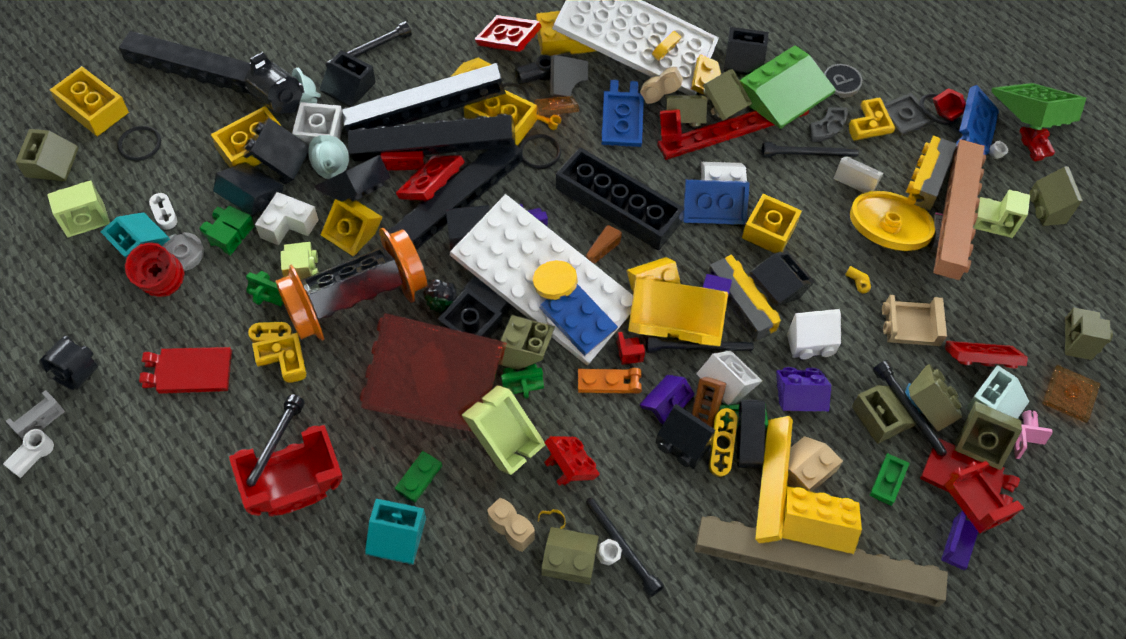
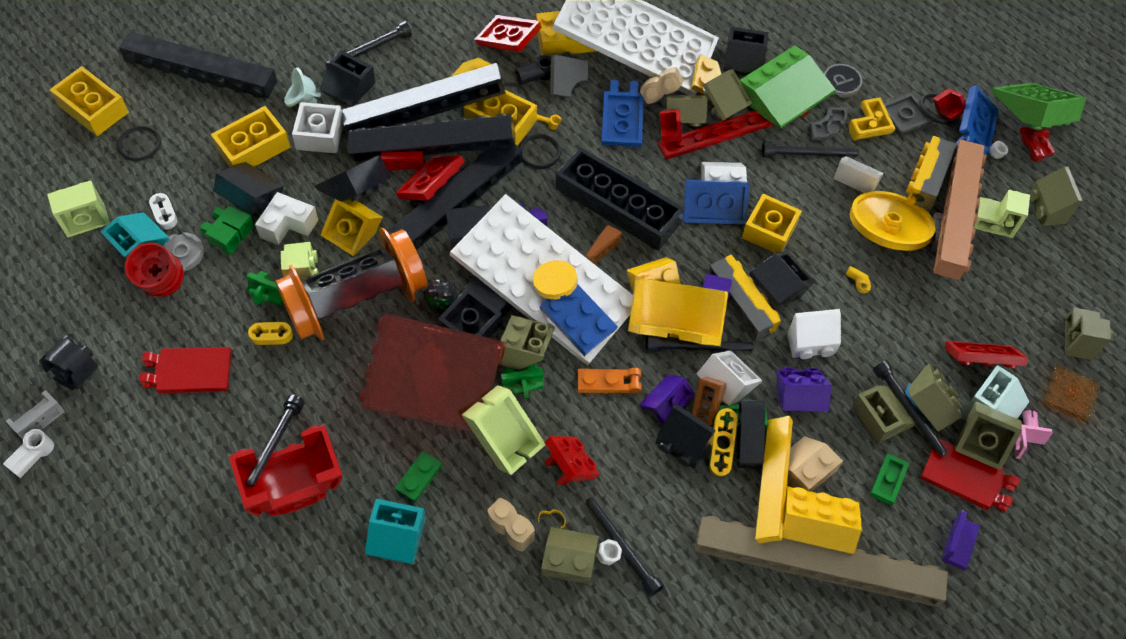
olive slope [16,129,79,181] -> none
black panel [243,118,309,184] -> none
black container [245,52,304,114] -> none
yellow brick [252,333,306,383] -> none
light aqua helmet [308,135,349,179] -> none
clear orange plate [534,96,579,116] -> none
red panel [616,332,645,365] -> none
yellow beam [652,30,682,61] -> none
tan panel [882,295,947,346] -> none
red panel [944,461,1024,533] -> none

